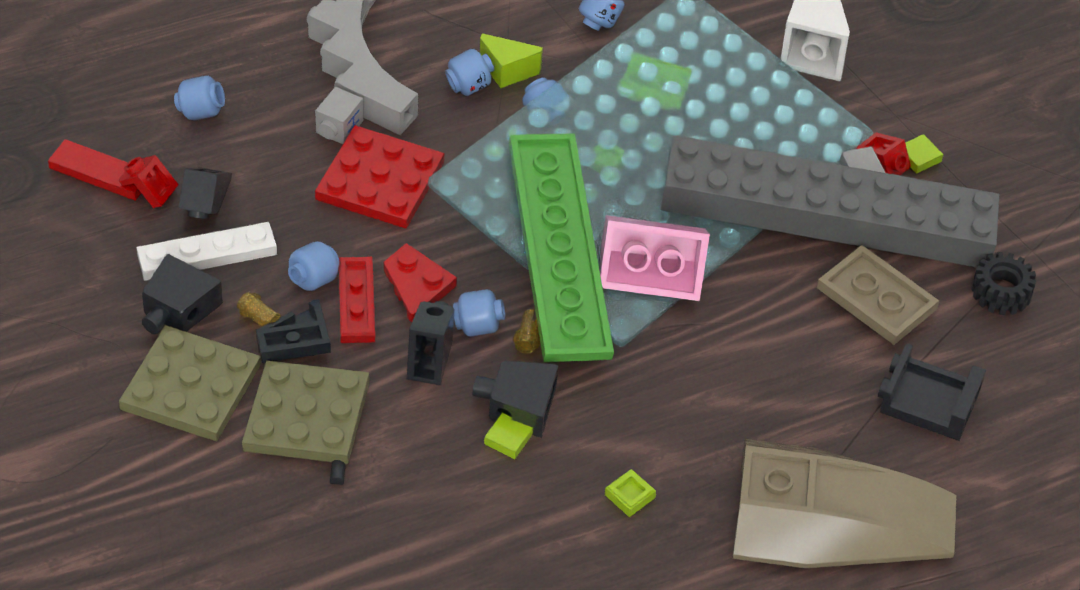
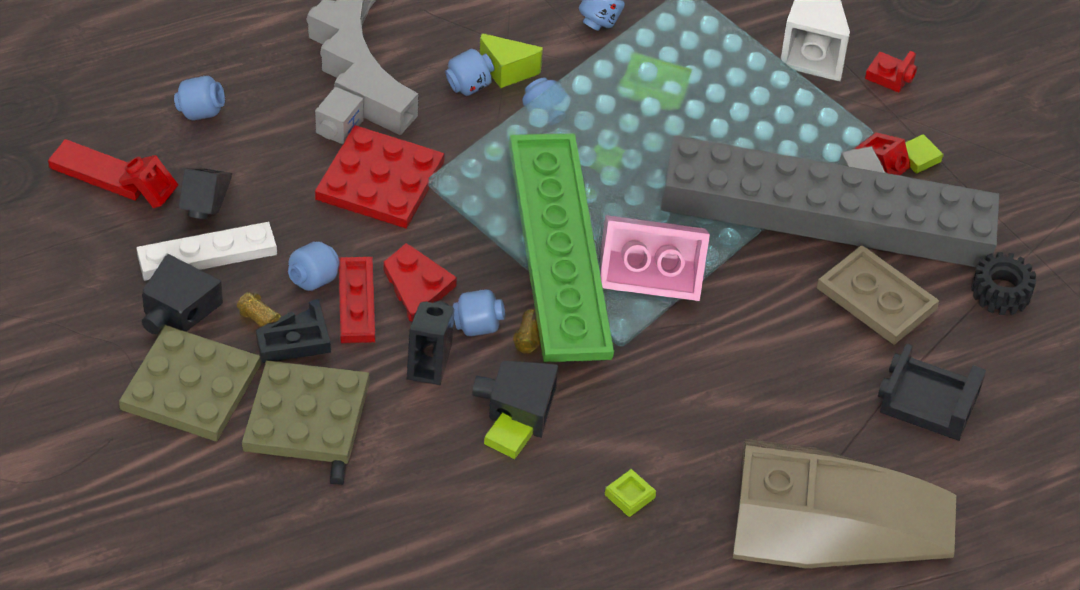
none -> red bracket [865,51,918,93]

